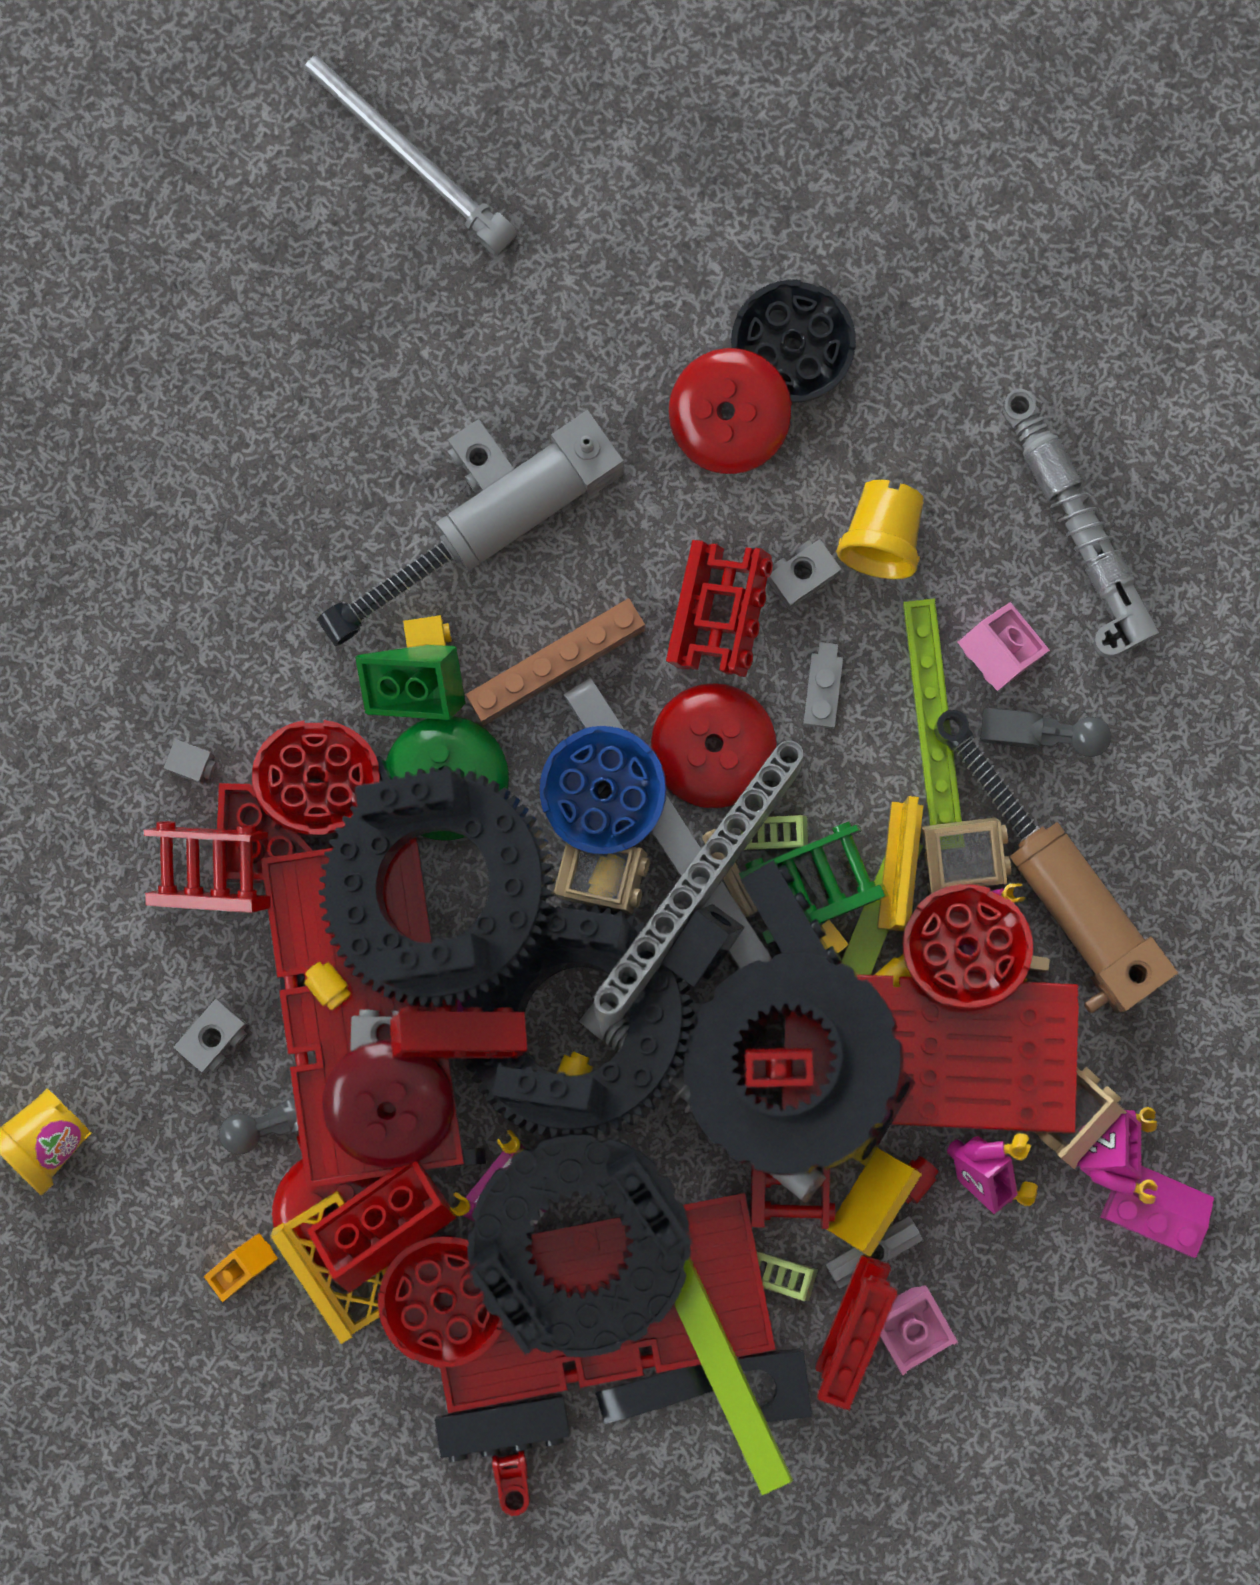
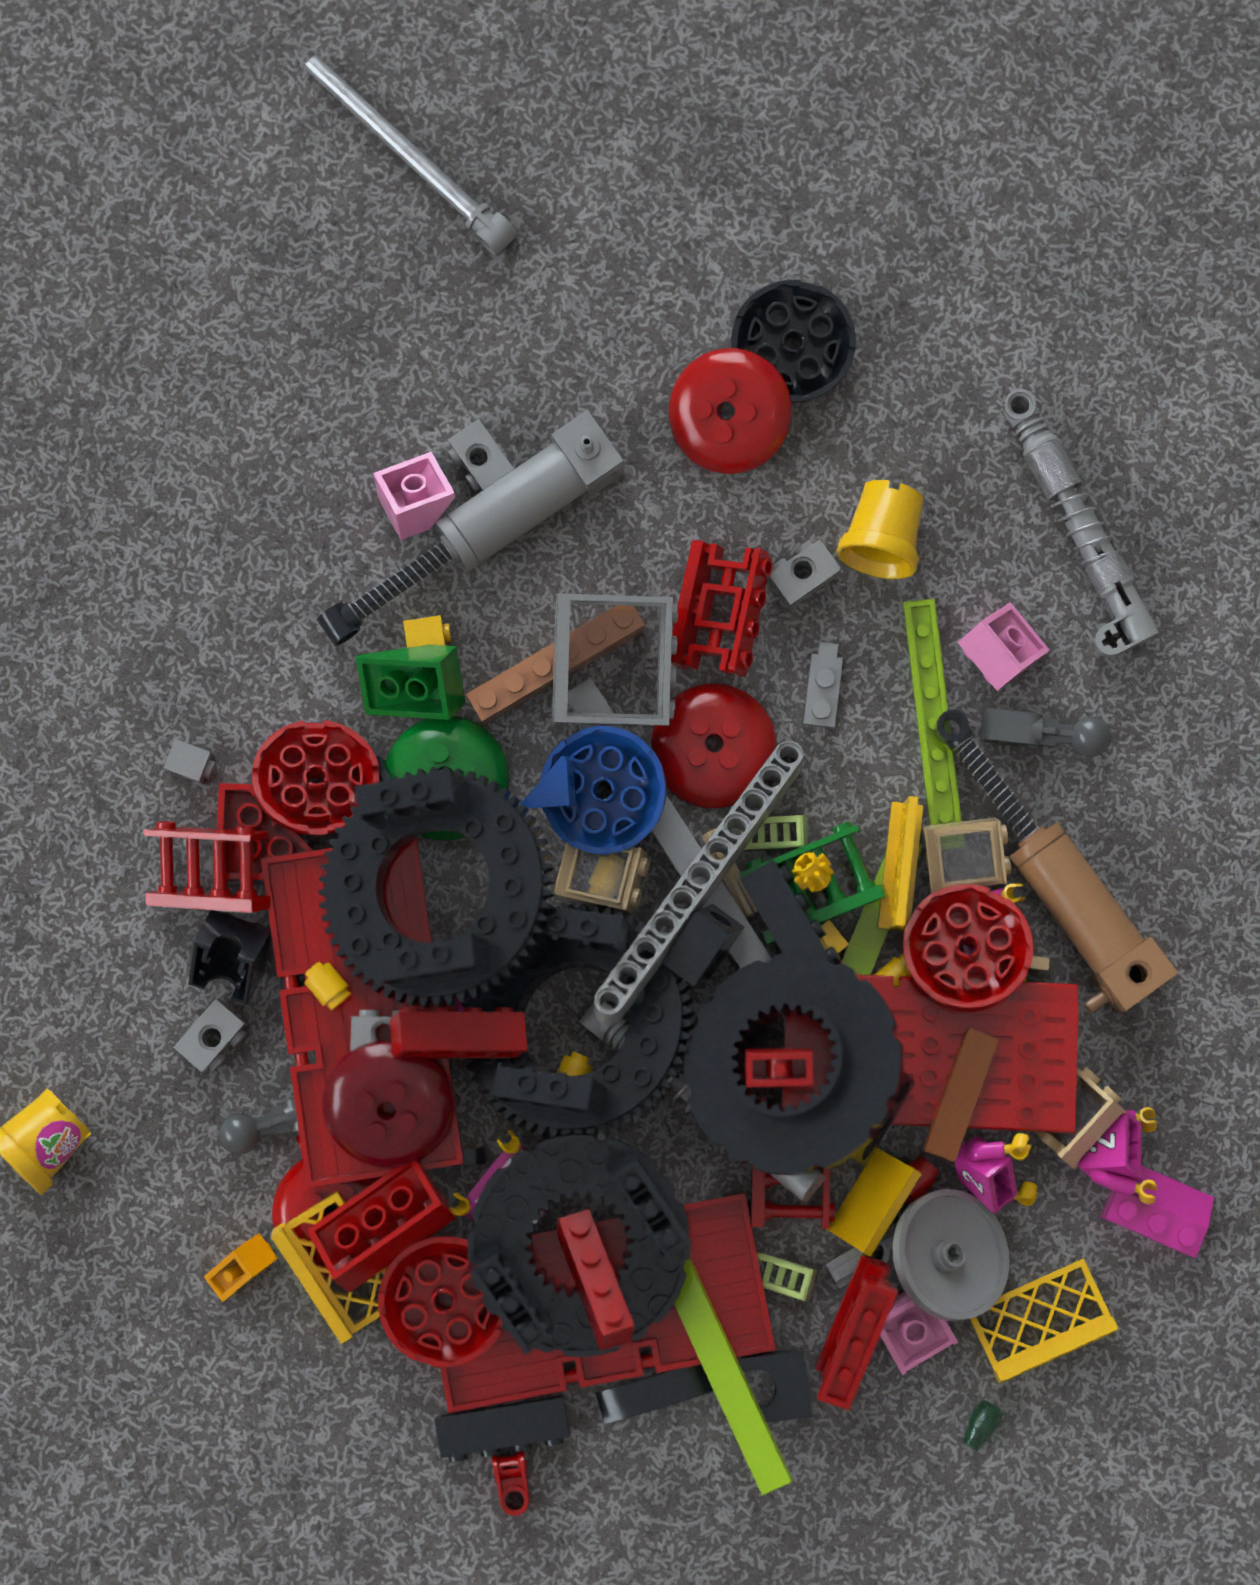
none -> black piece [188,910,271,1004]
none -> bright pink slope [373,452,455,540]
none -> blue slope [520,756,576,808]
none -> light grey window [552,593,678,725]
none -> red brick [557,1209,634,1351]
none -> yellow gear [792,852,834,892]
none -> light grey dish [893,1189,1010,1321]
none -> dark orange tile [922,1028,999,1162]
none -> clear green cone [962,1399,1004,1451]
none -> yellow fence [970,1258,1119,1384]

